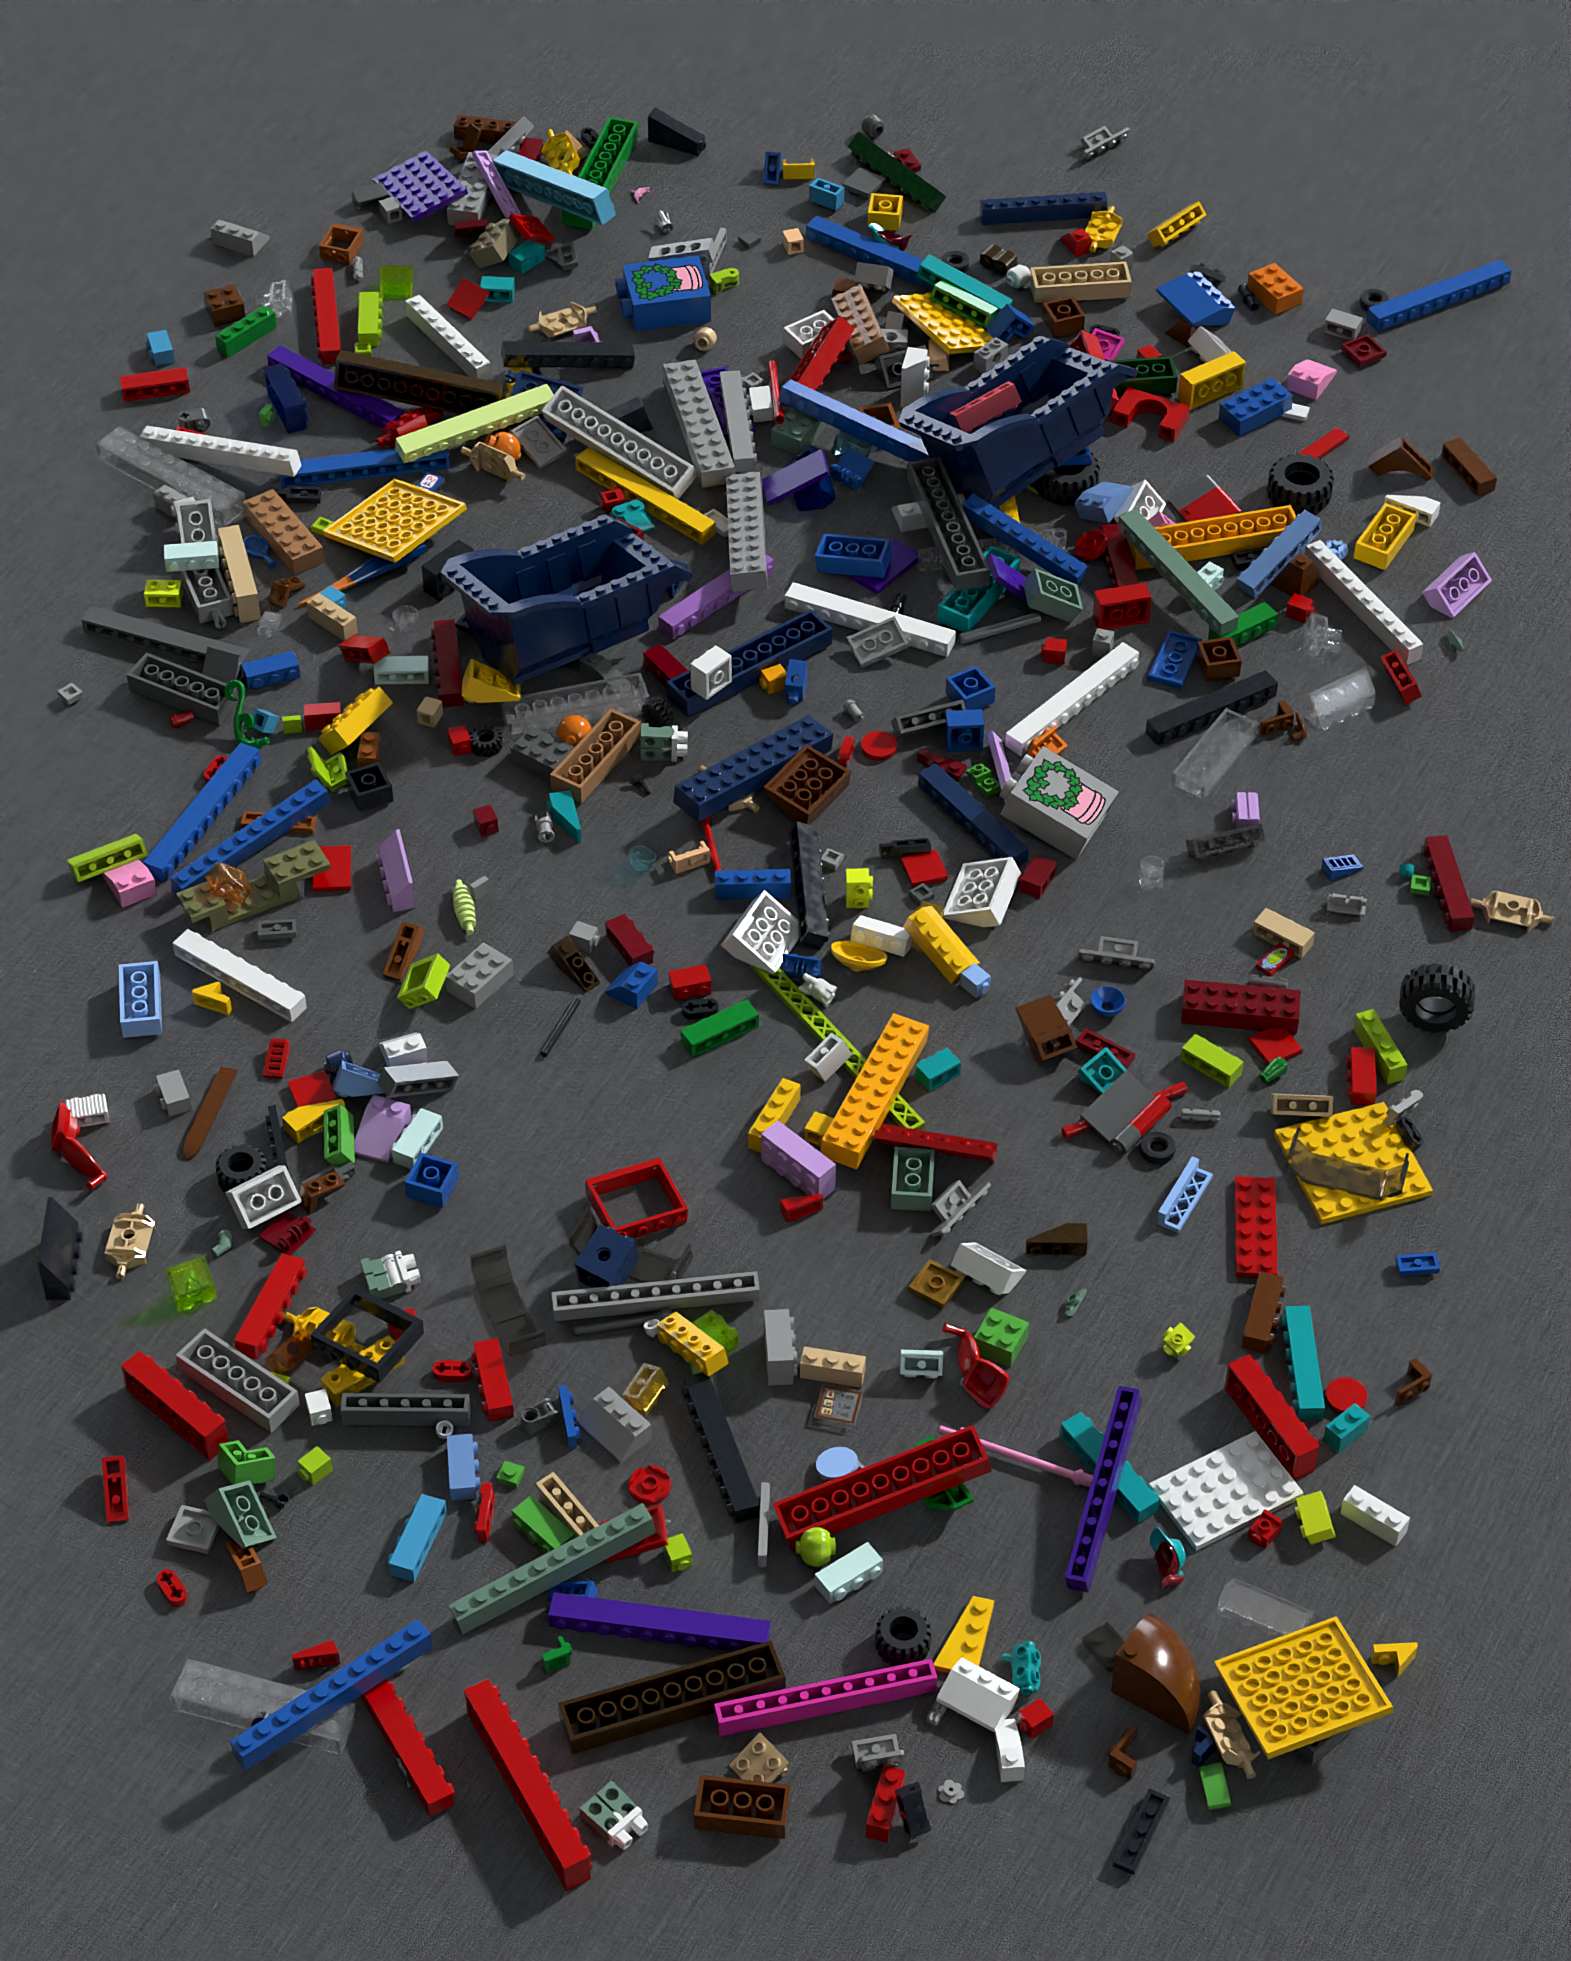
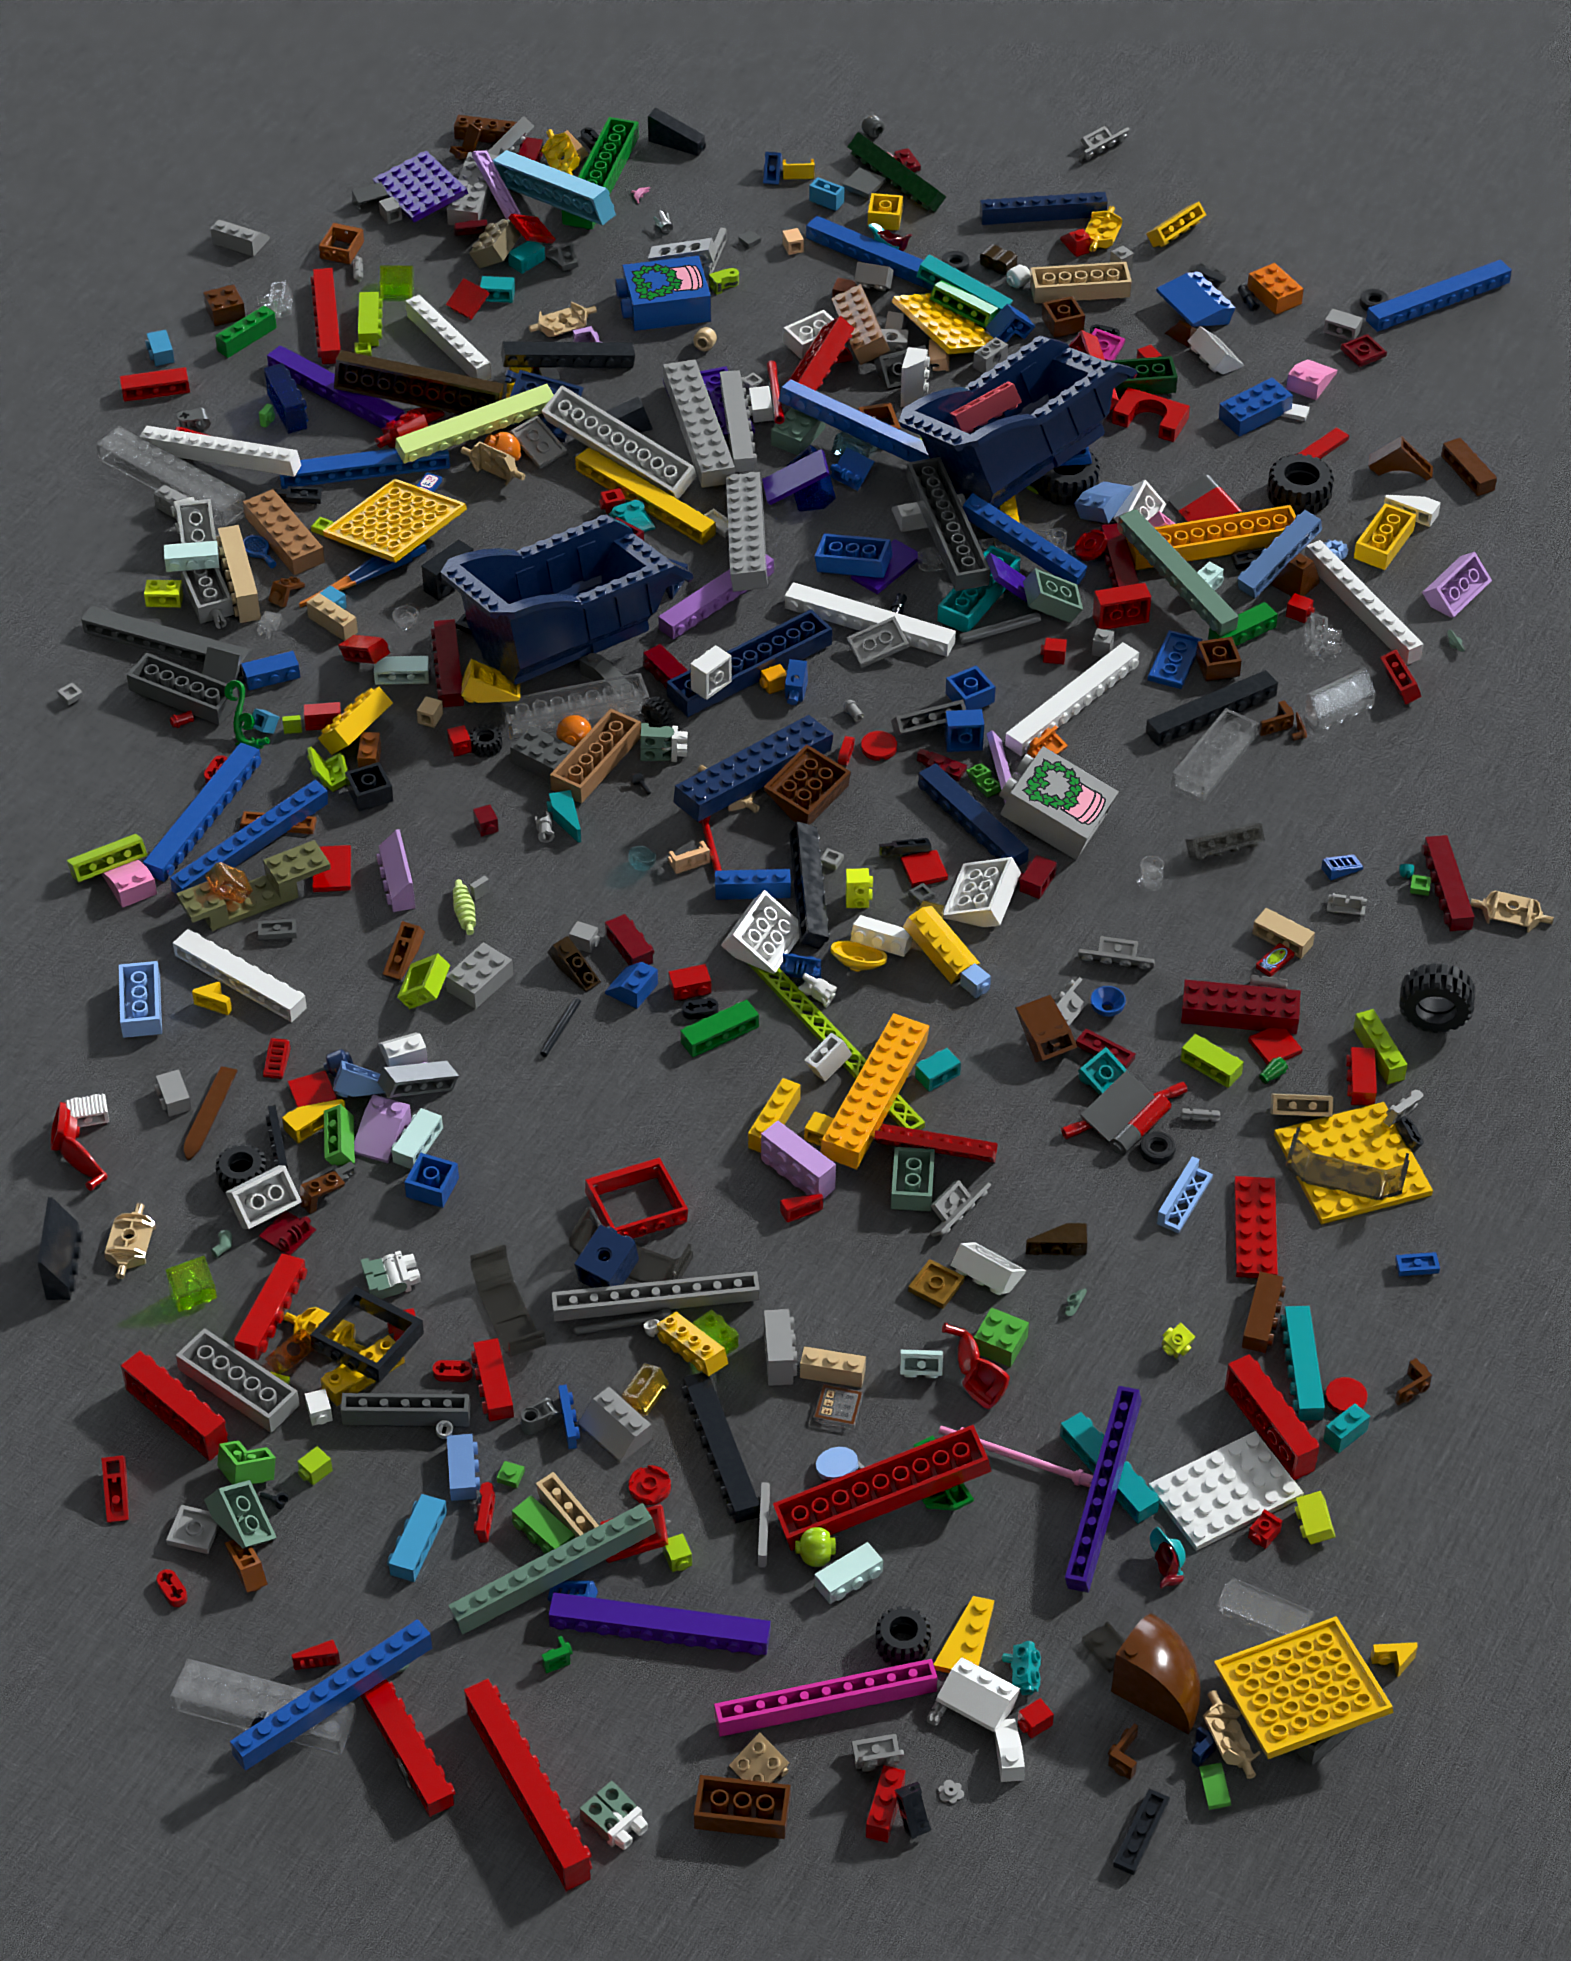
dark brown brick [558,1641,786,1754] -> none
yellow brick [1178,351,1246,410] -> none
lavender brick [1231,792,1260,832] -> none
white brick [1340,1485,1410,1547] -> none

